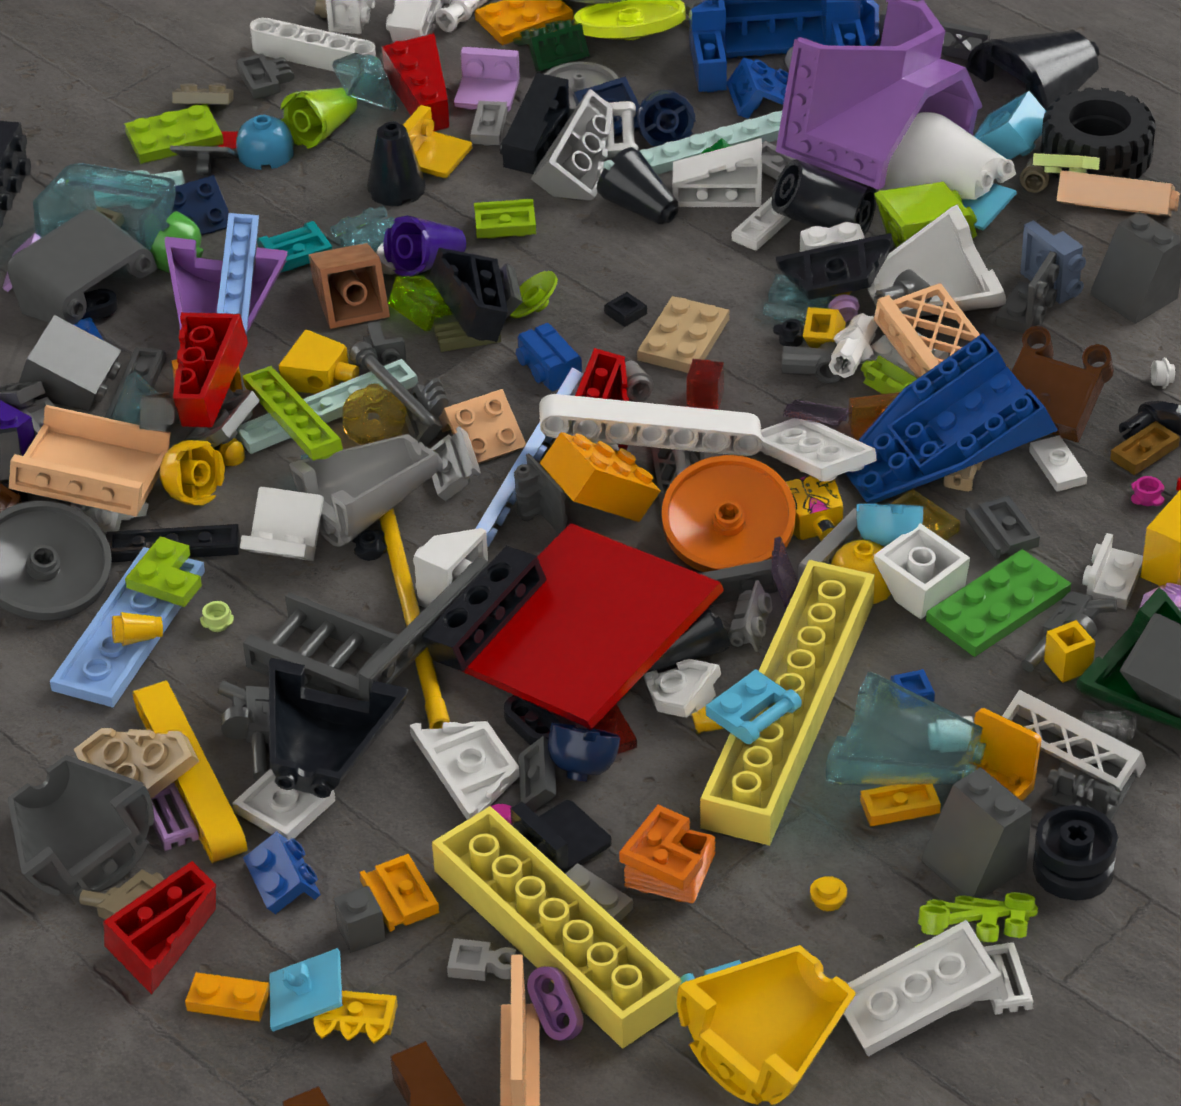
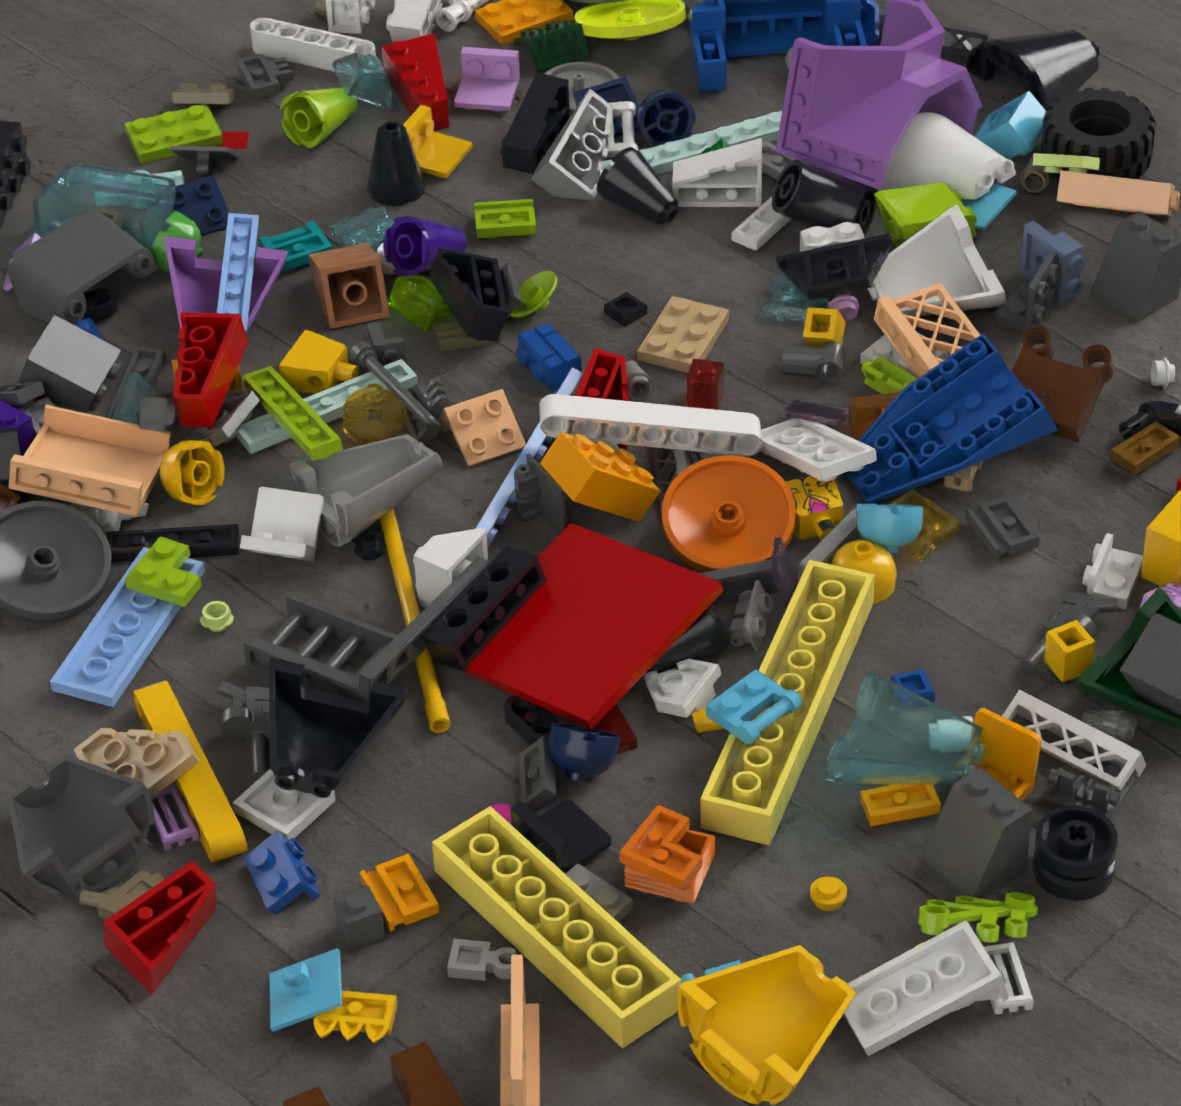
yellow cone [112,612,163,646] -> none
light orange plate [185,972,270,1022] -> none
yellow hinge [219,438,245,466] -> none
dark azure cylinder [236,115,294,170] -> none
white wing [410,721,519,820] -> none
light grey plate [430,426,481,501] -> none
light grey plate [470,101,508,146] -> none
medium lavender plate [527,967,583,1040] -> none
blue bracket [727,57,789,119] -> none
black plate [773,319,804,347] -> none
white piece [828,313,878,378] -> none
white slope [873,523,970,619] -> none
dark grey pin [874,269,932,306] -> none
bright green plate [926,549,1071,657] -> none
white plate [1029,435,1087,492] -> none
dark pink plate [1131,476,1164,506] -> none

